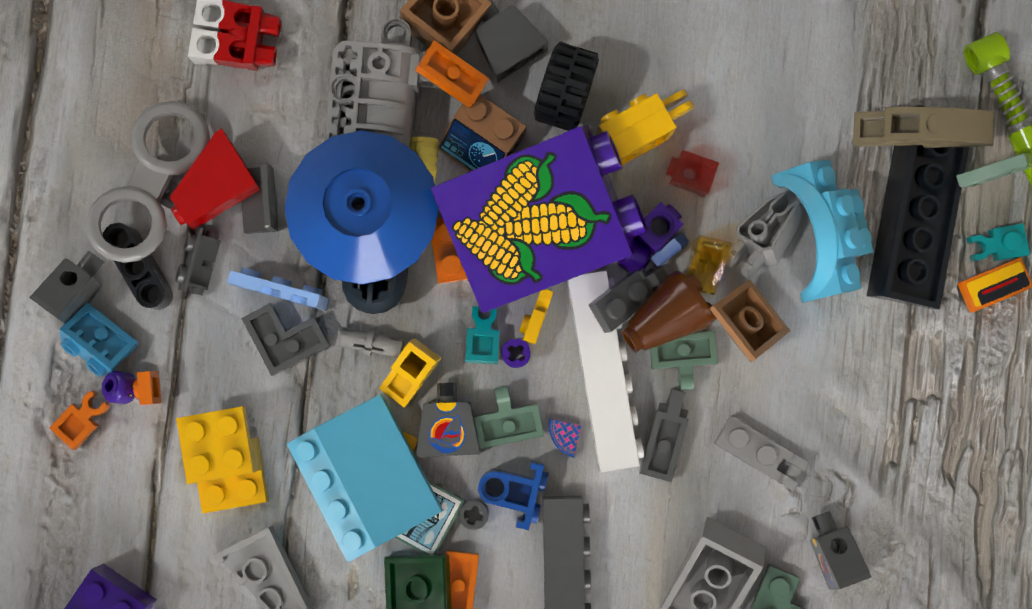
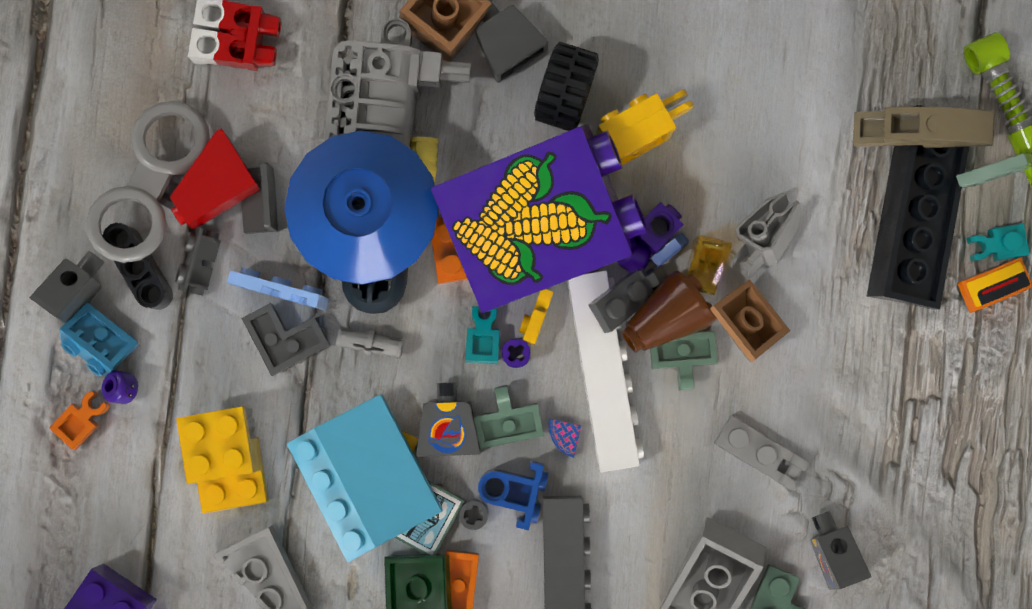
orange plate [133,371,162,405] -> none
yellow brick [378,338,441,408] -> none
orange plate [415,40,489,108] -> none
slope [438,94,527,172] -> none
dark grey hinge [639,388,689,482] -> none
clear red brick [666,150,719,198] -> none
medium azure piece [771,160,873,303] -> none

